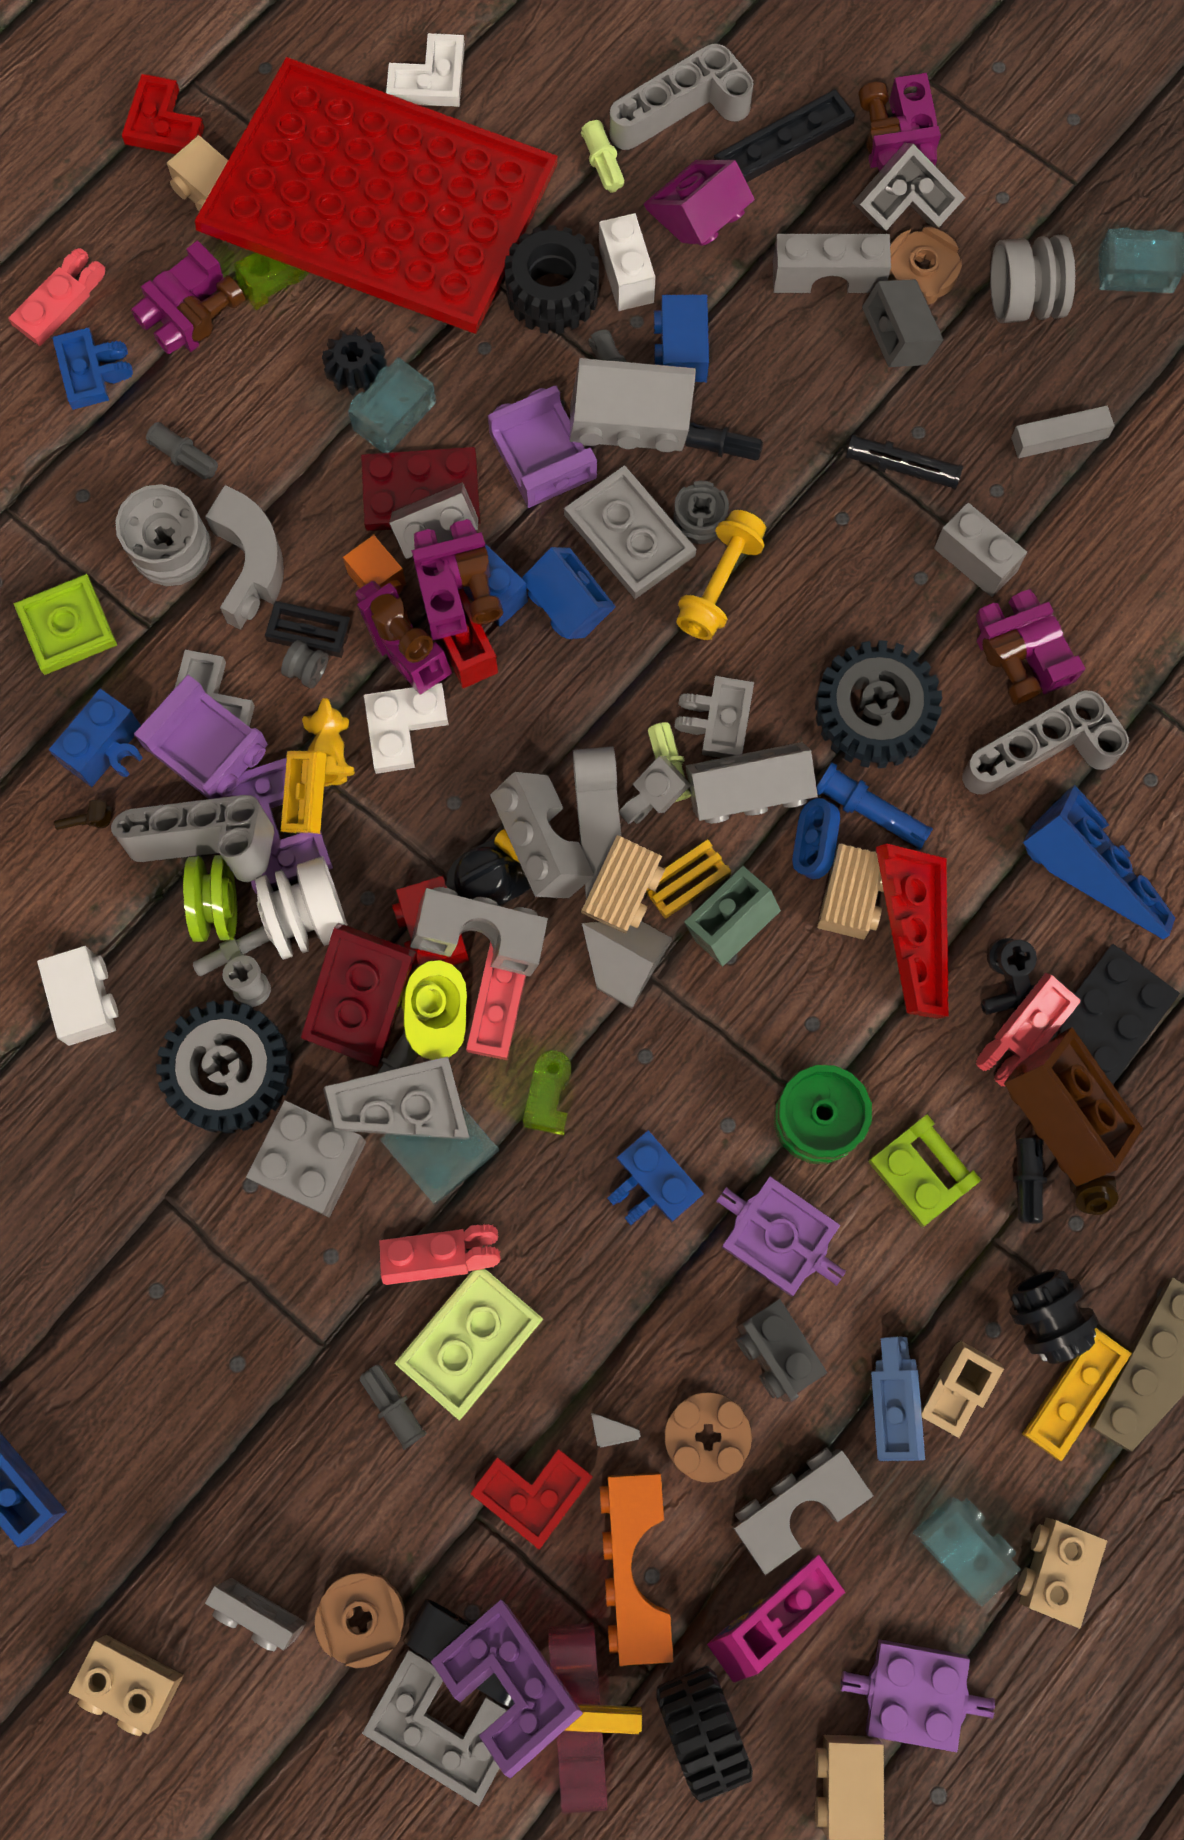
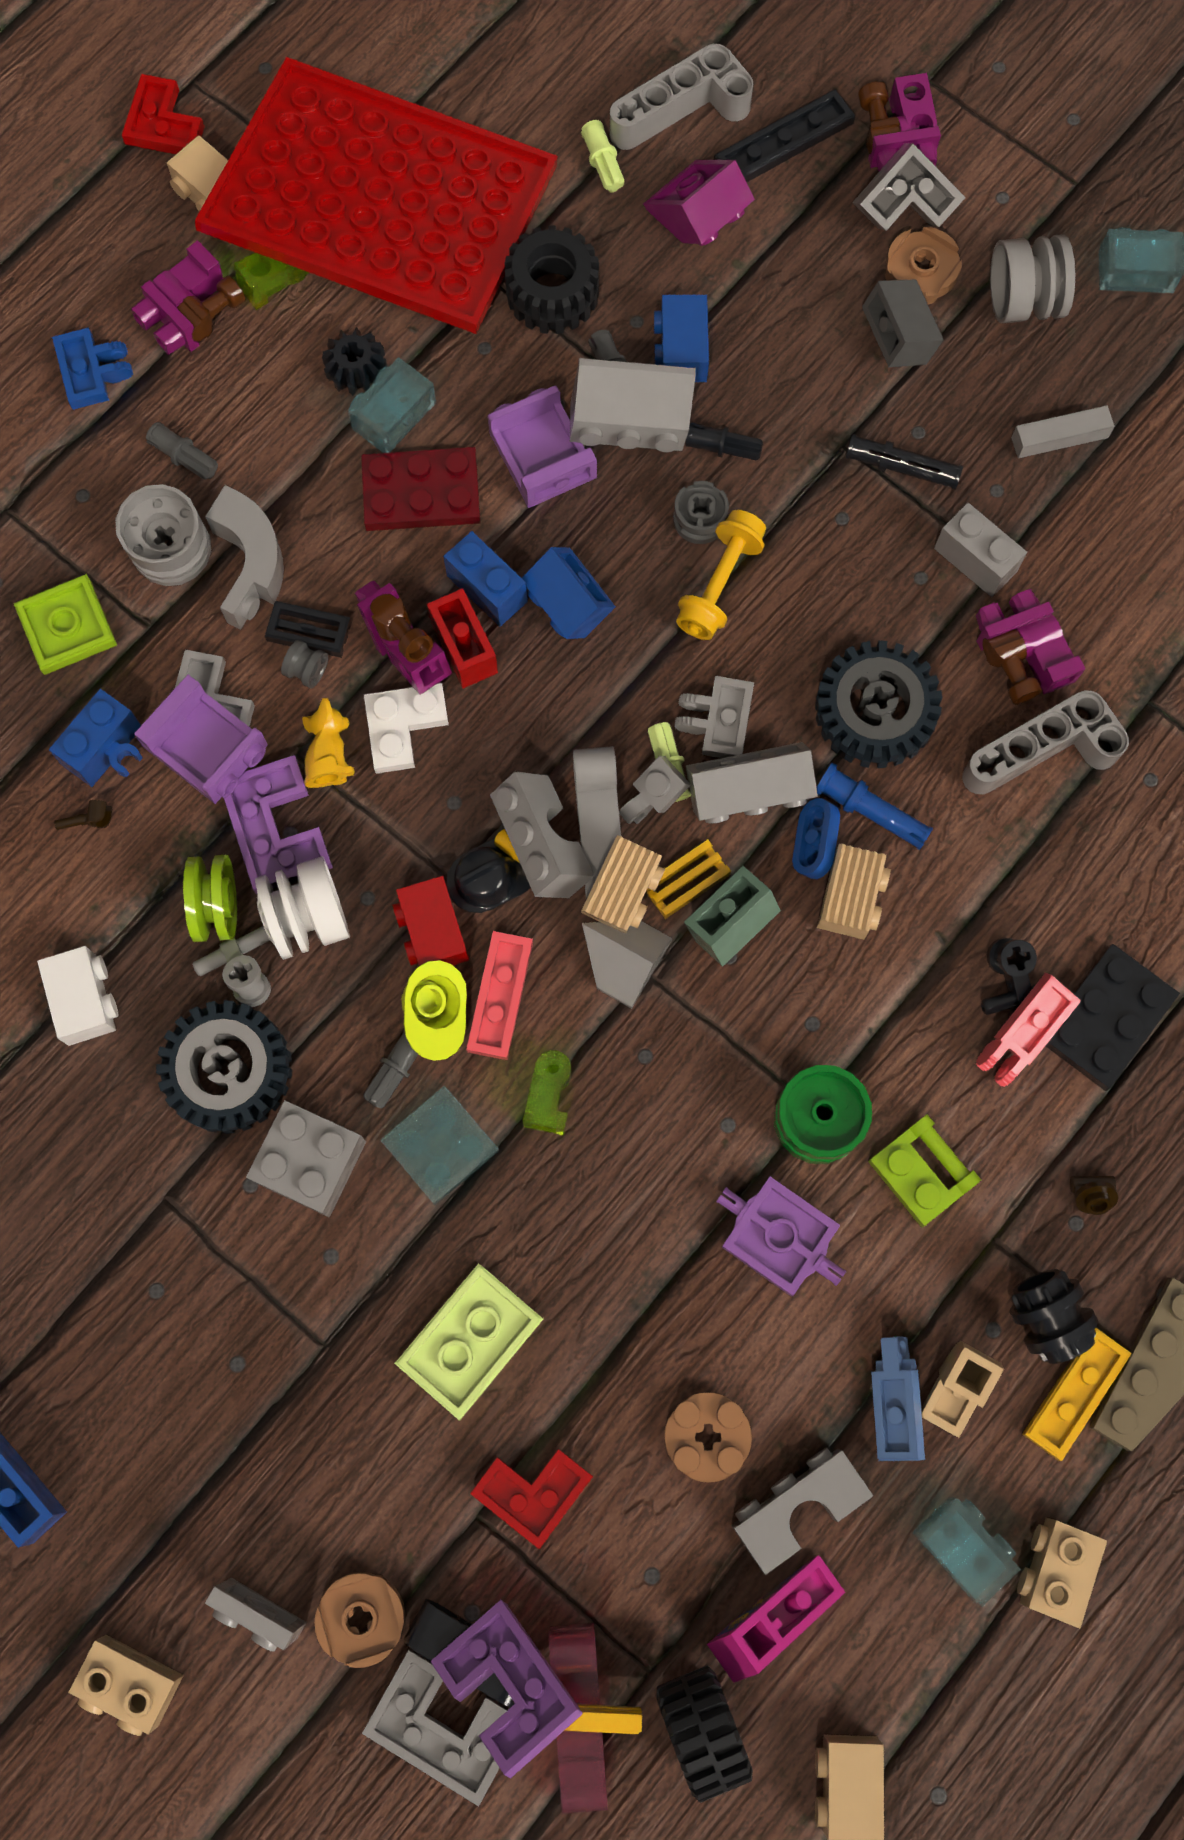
coral hinge [8,248,106,346] -> none
light grey beam [111,795,274,882] -> none
yellow tile [281,751,327,834] -> none
dark red plate [301,923,416,1067] -> none
light grey wing [323,1056,469,1140] -> none
orange brick [343,535,406,595] -> none
dark grey axle [360,1364,427,1450] -> none
coral hinge [379,1224,501,1285] -> none
white plate [386,33,465,107] -> none
light grey brick [390,482,478,559] -> none
light grey arch [410,887,548,976] -> none
magenta hips [411,519,504,640] -> none
light grey plate [564,465,696,599] -> none
light grey slope [591,1413,641,1448] -> none
white brick [599,213,655,311] -> none
orange arch [600,1472,673,1666] -> none
blue hinge [607,1130,704,1225] -> none
dark grey bracket [735,1299,827,1402] -> none
light grey arch [773,234,891,293] -> none
medium lavender plate [840,1639,995,1752] -> none
red wing [876,843,949,1019] -> none
reddish brown slope [1004,1027,1143,1187] -> none
black axle [1013,1138,1047,1224] -> none
blue wedge [1023,785,1175,940] -> none

